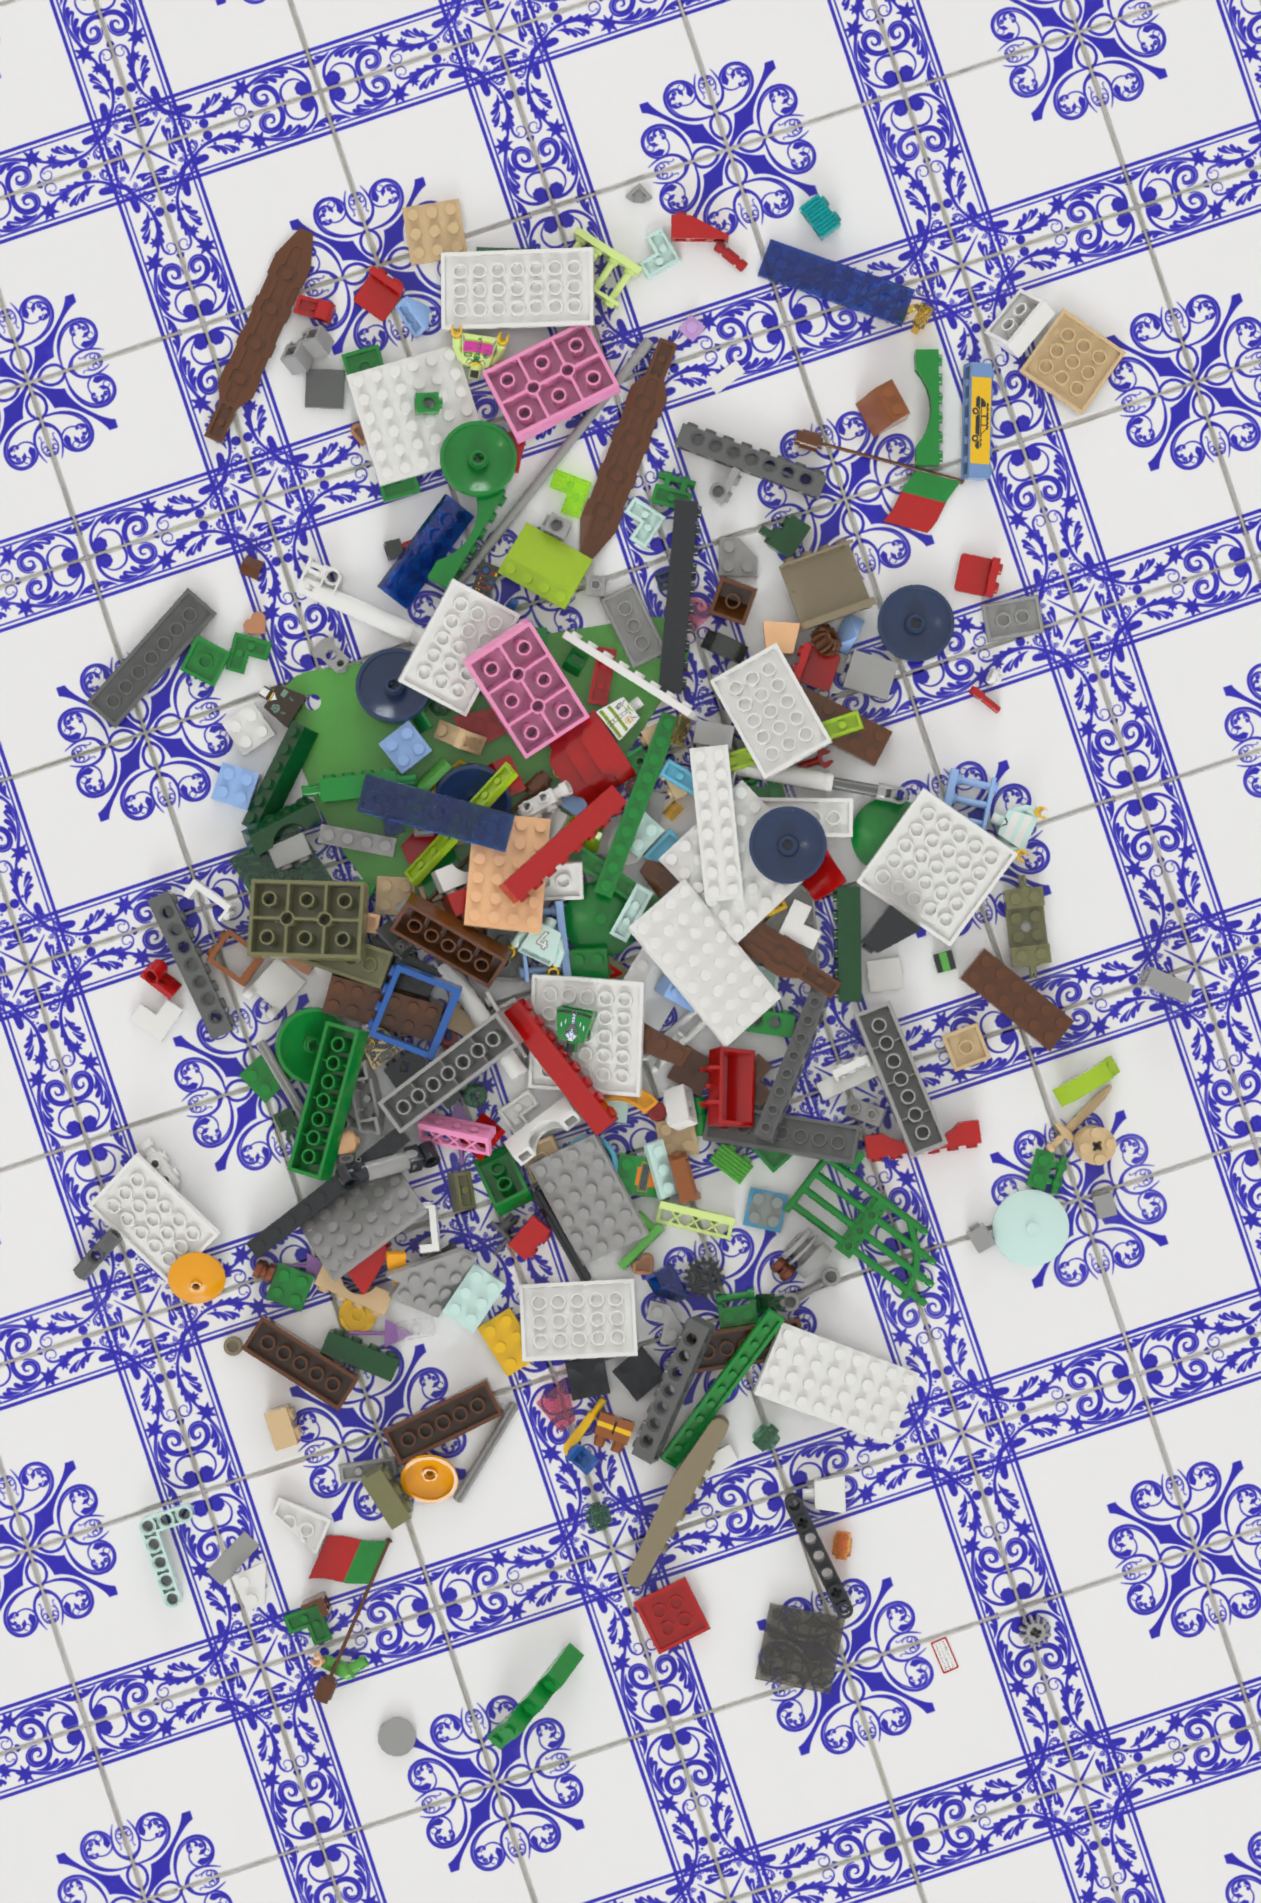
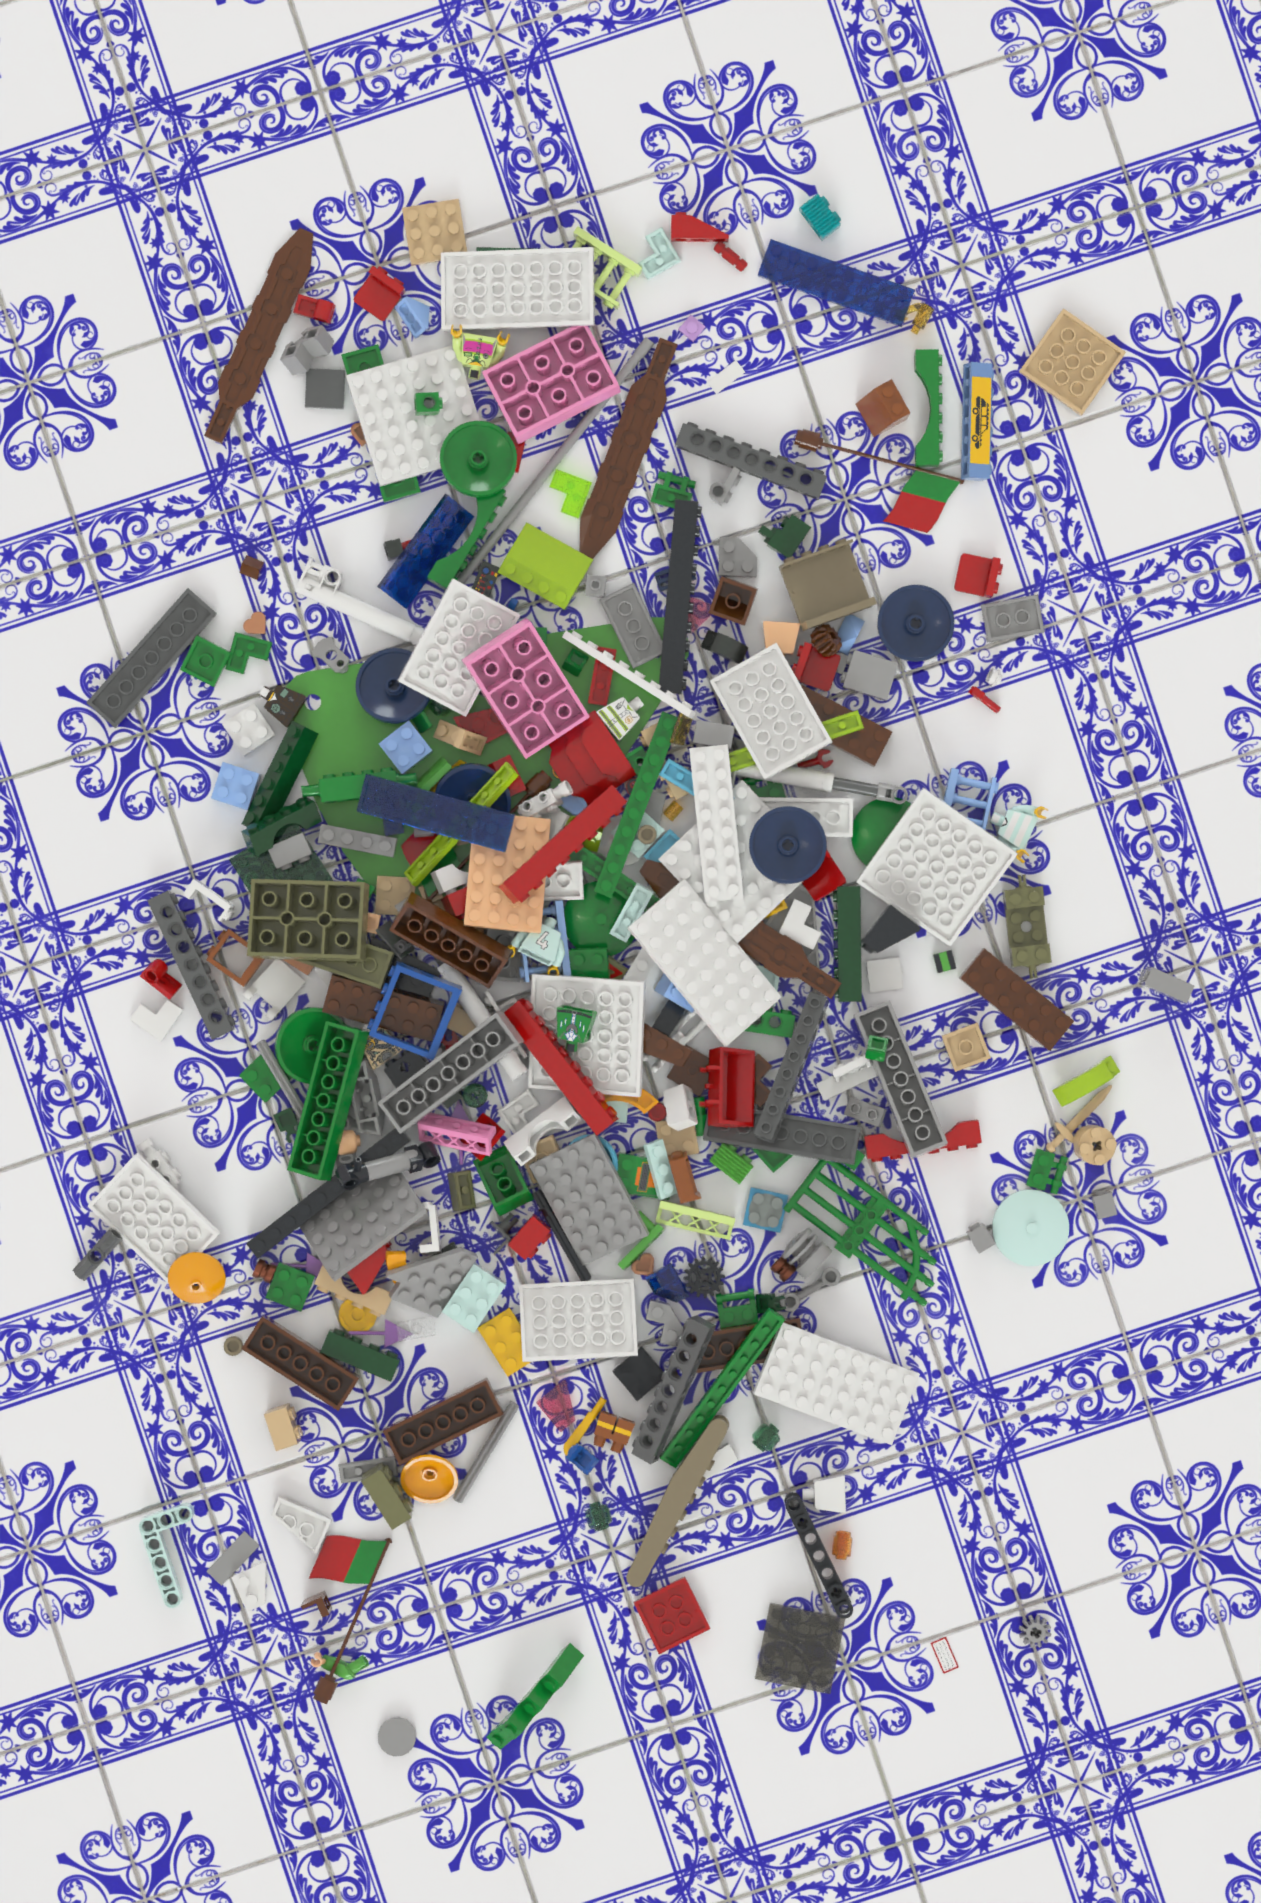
green tile [283,1604,333,1646] -> none
light grey brick [542,512,573,541] -> none
black brick [565,1358,610,1401] -> none
light aqua tile [624,496,666,549] -> none
light grey tile [625,183,652,203] -> none
white slope [984,288,1055,358] -> none
none -> dark tan tile [637,825,657,844]
none -> black slope [652,1000,685,1036]
none -> green slope [865,1035,888,1062]

